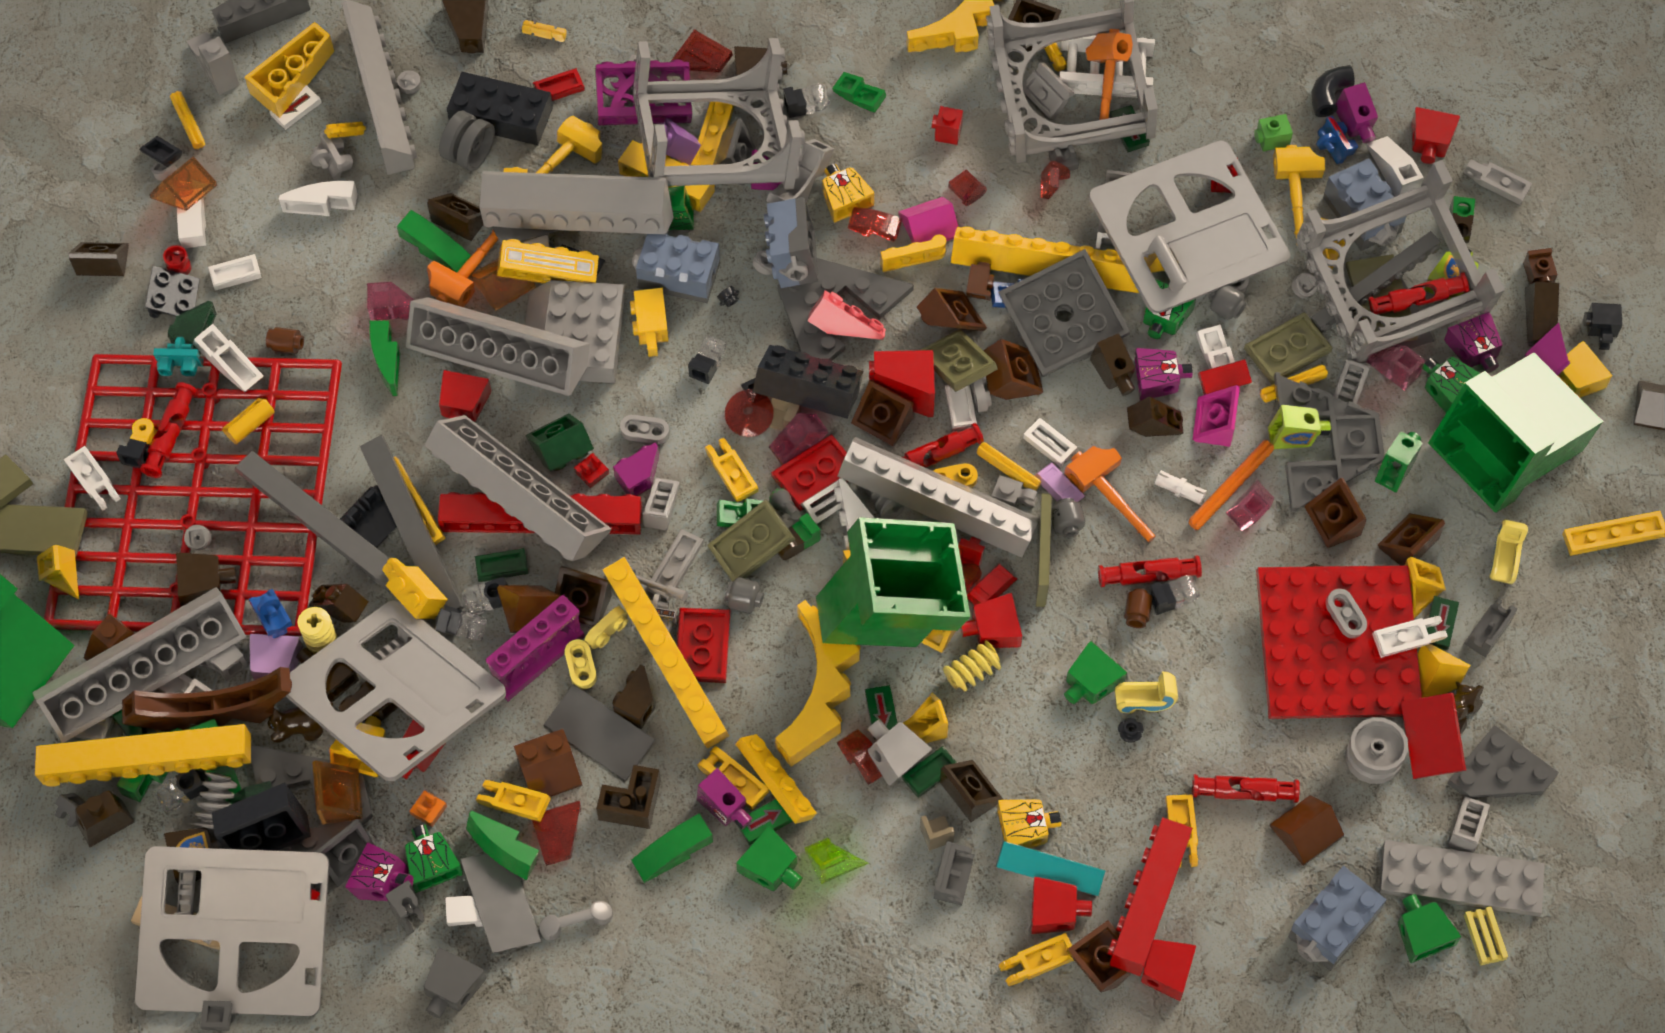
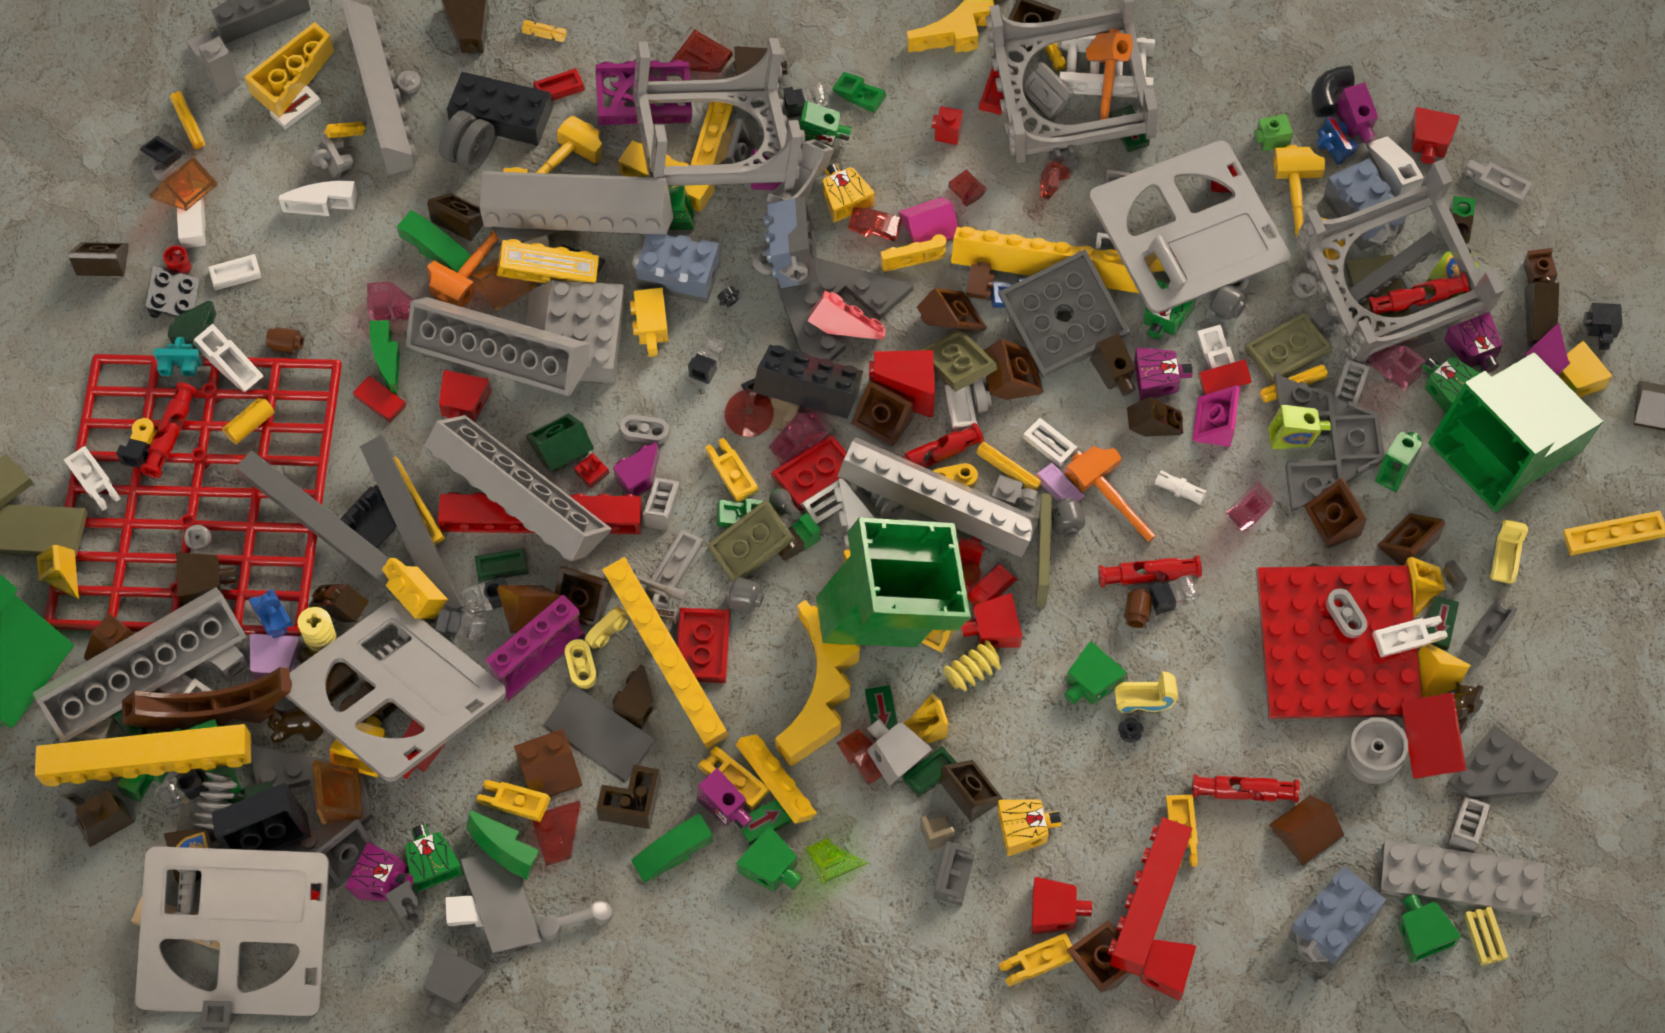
orange tile [410,790,447,827] -> none
medium lavender slope [660,118,701,166] -> none
teal tile [996,841,1106,896] -> none
orange axle [1188,440,1274,530] -> none
none -> red tile [353,376,406,423]
none -> green torso [799,101,852,147]
none -> red tile [979,68,1014,115]
none -> clear smoke tile [1442,560,1467,594]

